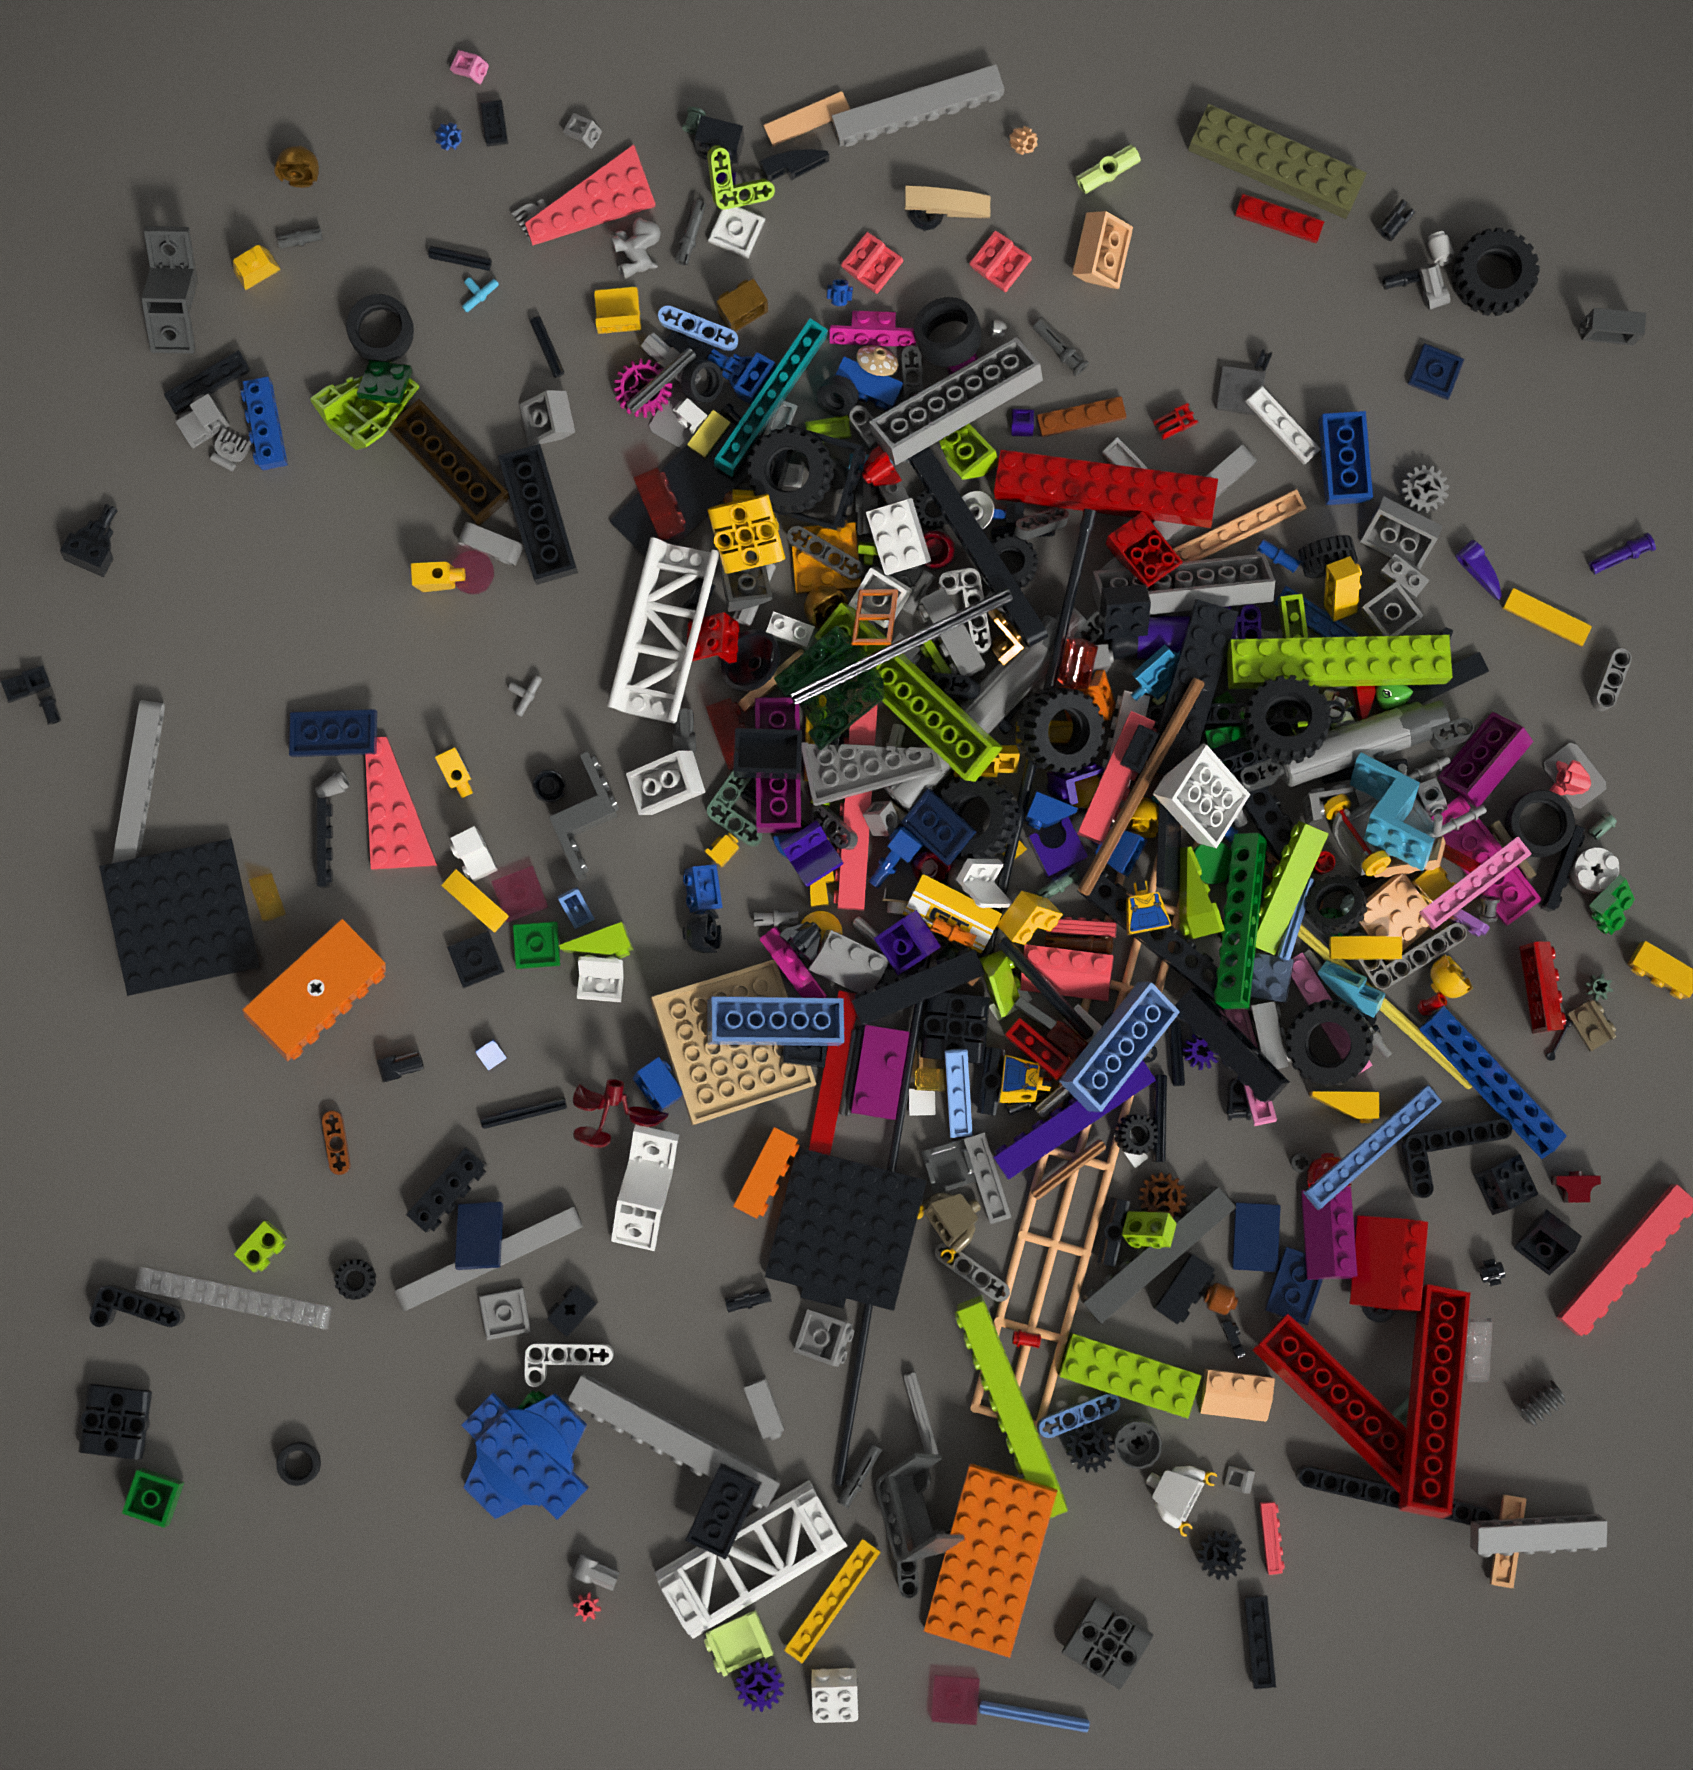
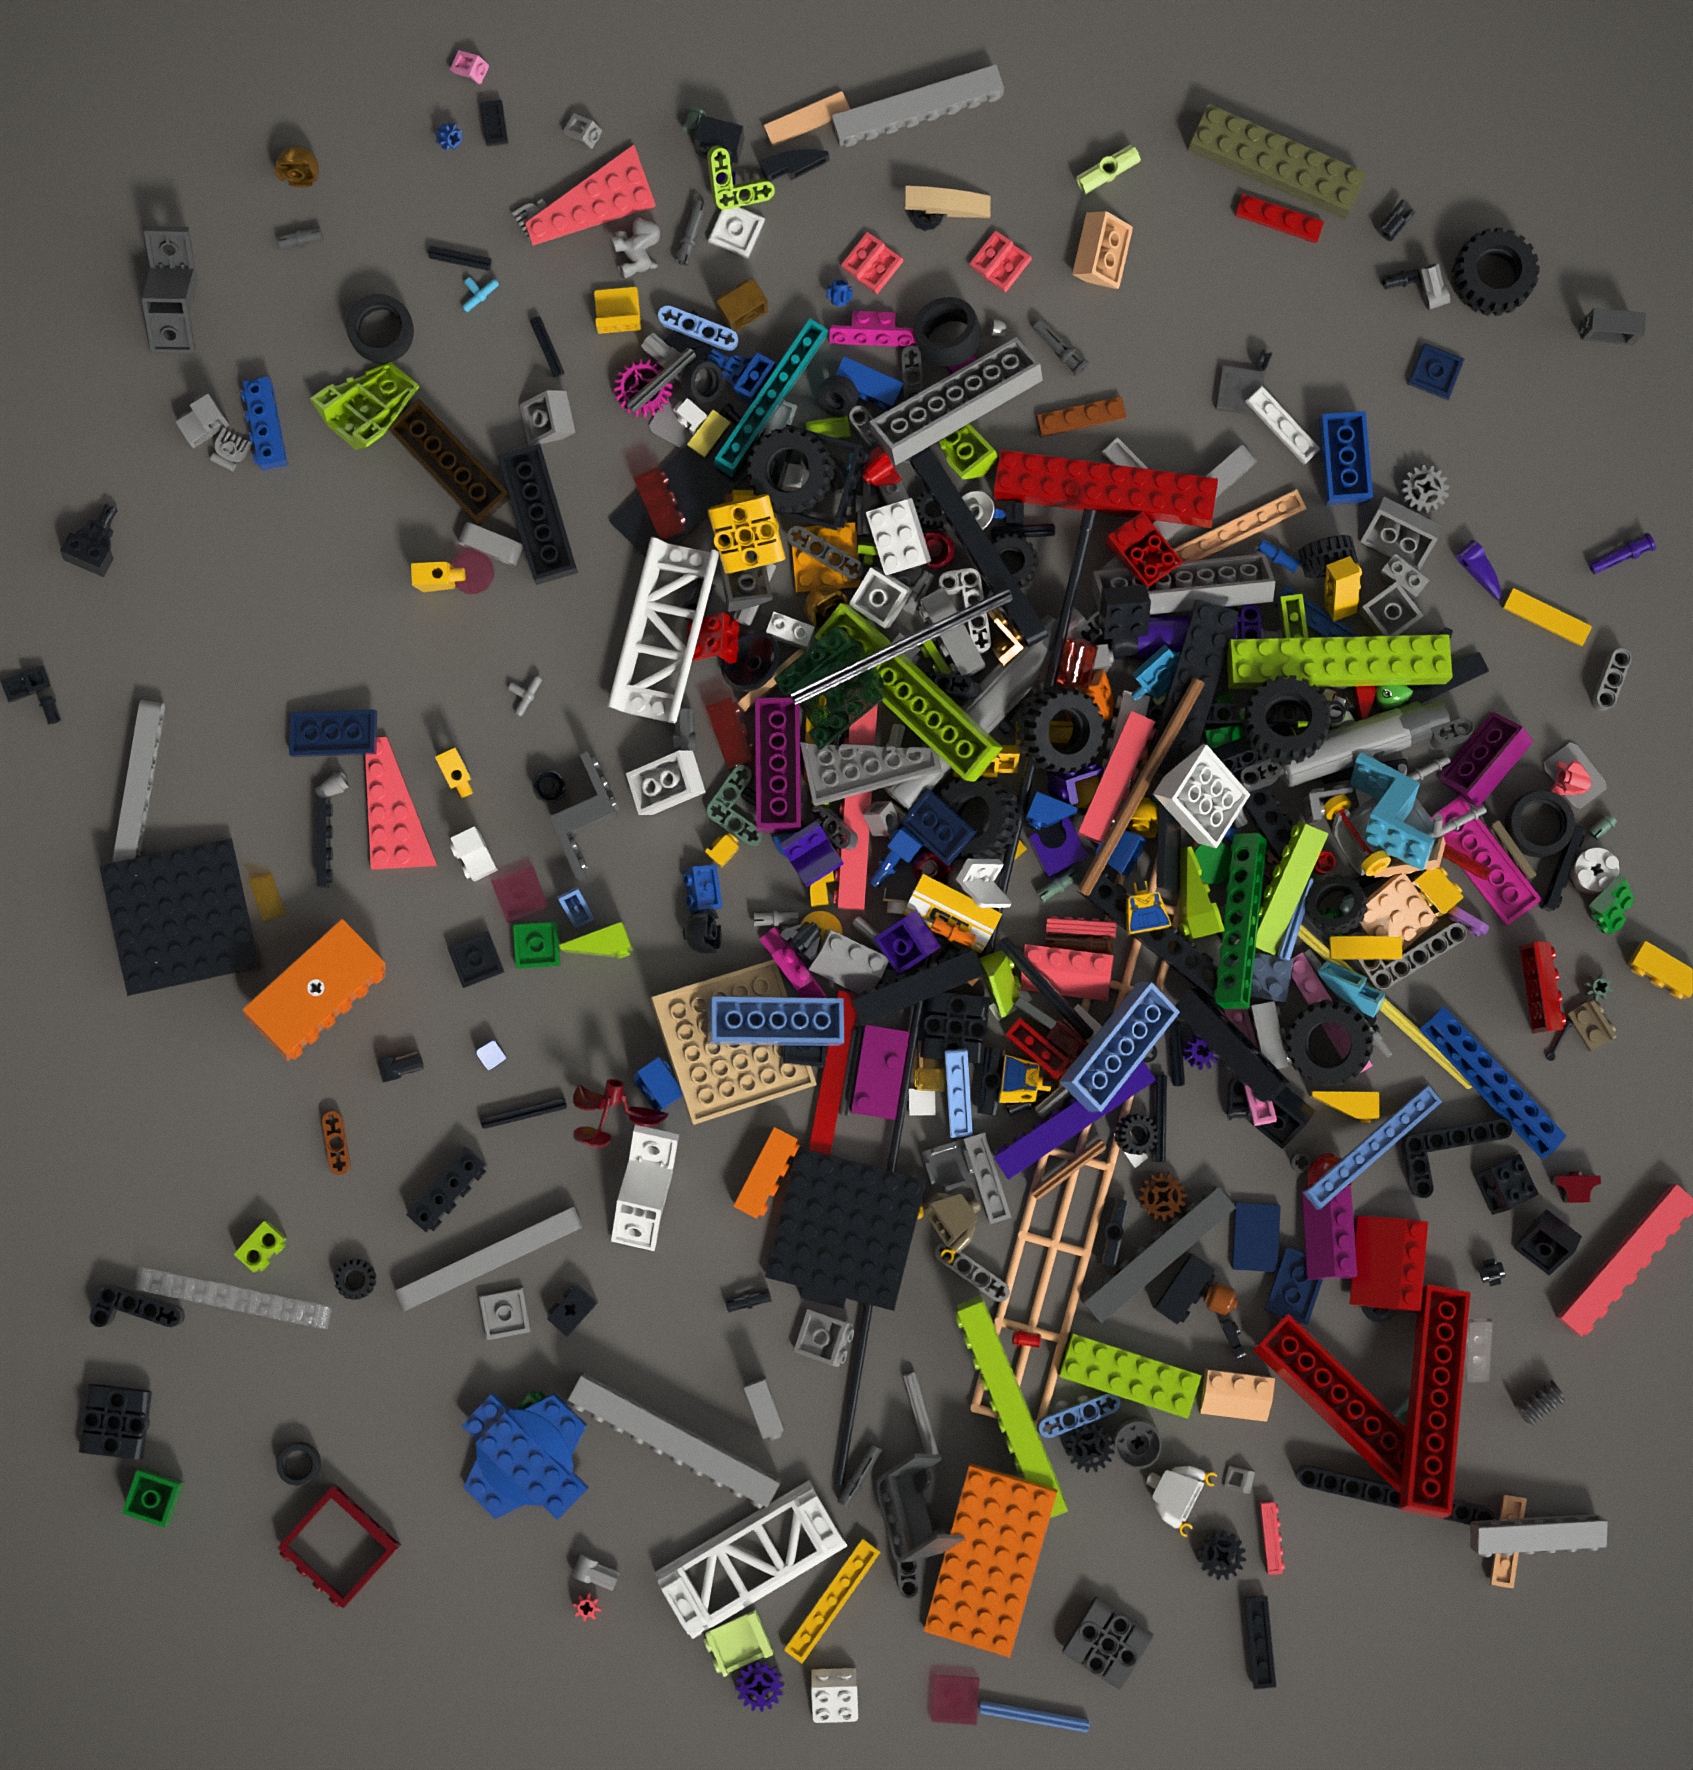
black plate [164,350,251,414] -> none
yellow torso [233,245,280,290] -> none
dark green plate [357,360,412,404] -> none
yellow slope [441,869,509,933] -> none
dark blue tile [455,1202,503,1270] -> none
white beam [525,1343,614,1387] -> none
white bracket [577,955,624,1002] -> none
black tile [685,1463,762,1560] -> none
black piece [733,728,802,780] -> none
orange window [851,589,898,645] -> none
tan dish [856,345,898,376] -> none
yellow brick [997,891,1063,945] -> none
light nougat gear [1009,126,1038,155] -> none
dark purple slope [1011,409,1034,437] -> none
dark grey beam [1014,507,1069,540] -> none
black plate [1119,724,1159,774] -> none
lime brick [1122,1211,1177,1249] -> none
red arm [1153,403,1198,440] -> none
light grey brick [1417,778,1448,816] -> none
red pin [1417,992,1447,1016] -> none
bright pink plate [1419,837,1531,930] -> none
white brick [1428,231,1455,266] -> none
yellow cylinder [1430,954,1473,998] -> none
dark grey bush [1477,895,1500,922] -> none
none -> dark red window [277,1484,401,1609]
none -> black slope [1248,1087,1315,1149]

